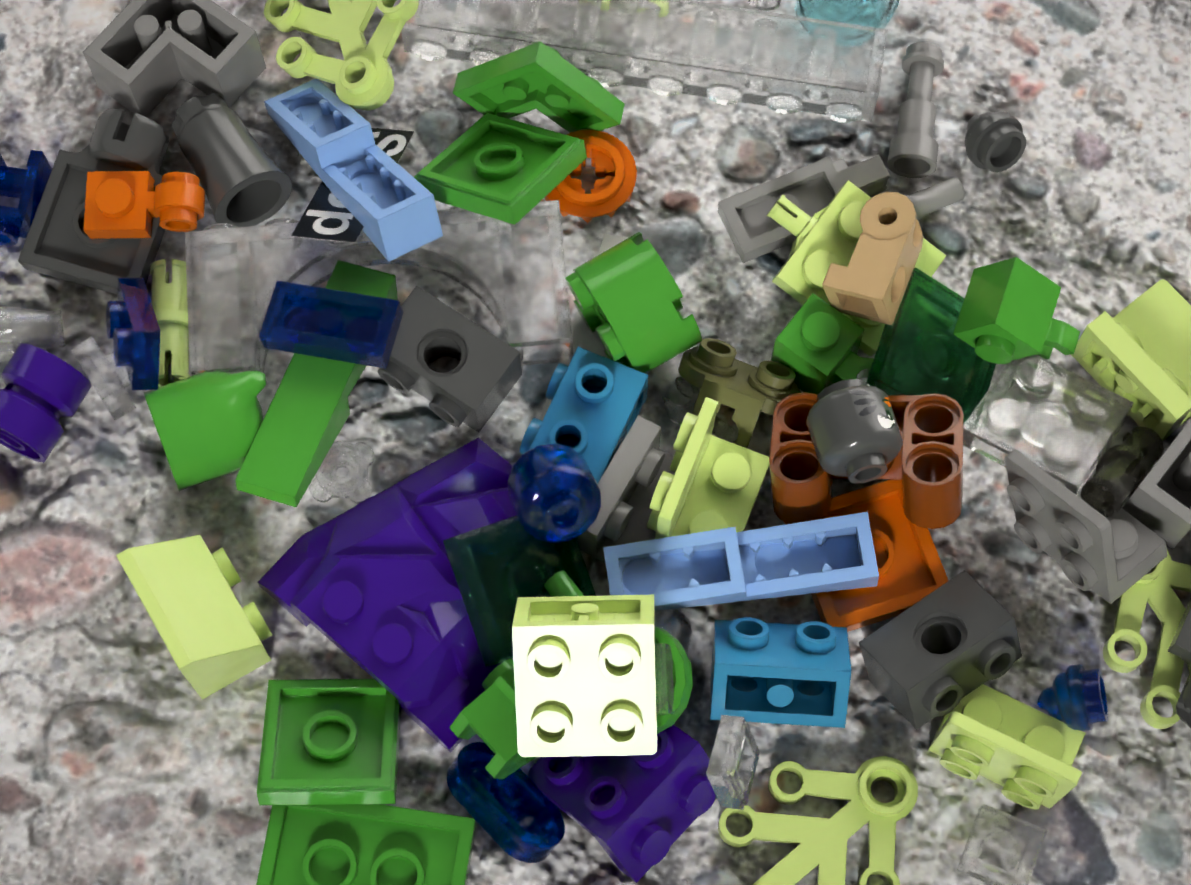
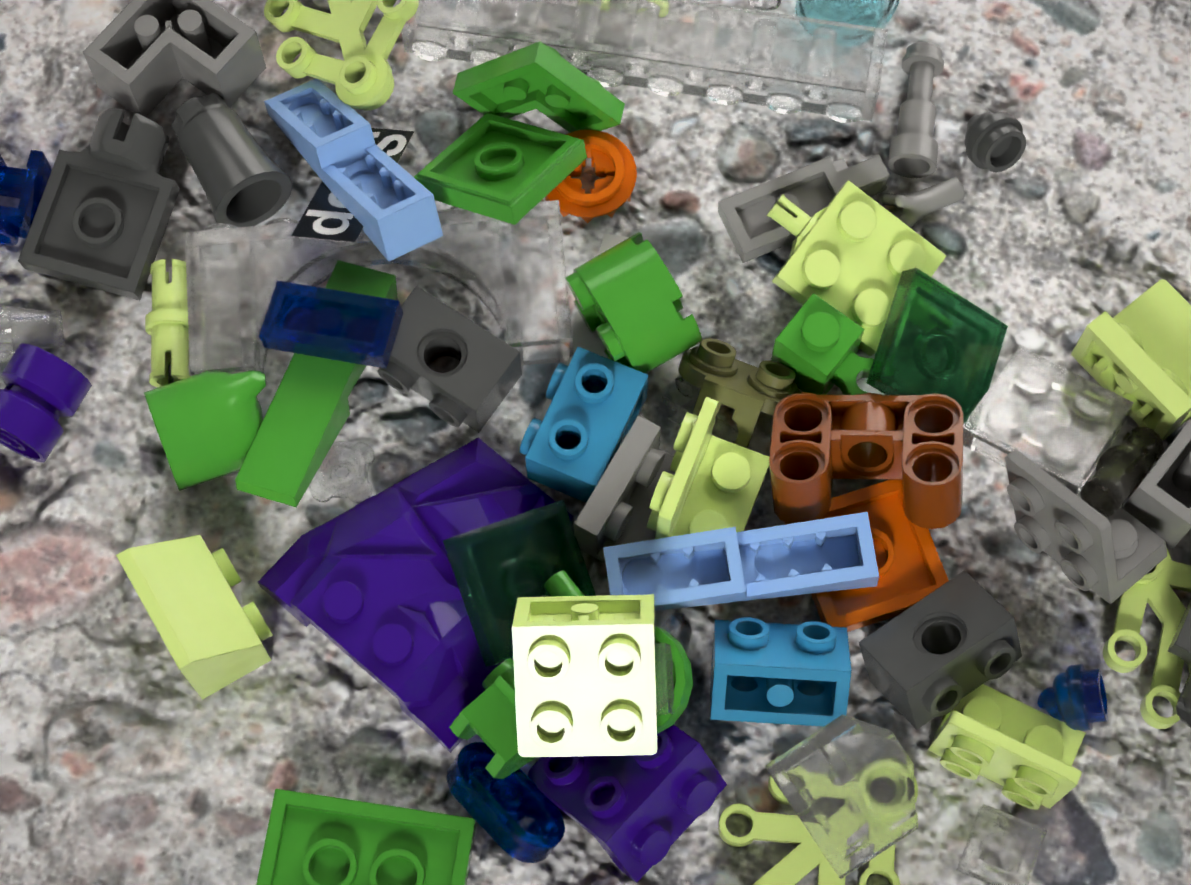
clear plate [70,336,136,421] -> none
orange plate [83,171,205,239] -> none
clear blue plate [106,278,160,390] -> none
bright green plate [257,679,401,805] -> none
clear blue head [508,443,601,543] -> none
clear tile [706,715,760,810] -> none
dark grey head [806,379,903,483] -> none
tan leg [822,192,923,325] -> none
bright green brick [953,257,1080,364] -> none
none -> clear slope [765,714,918,880]

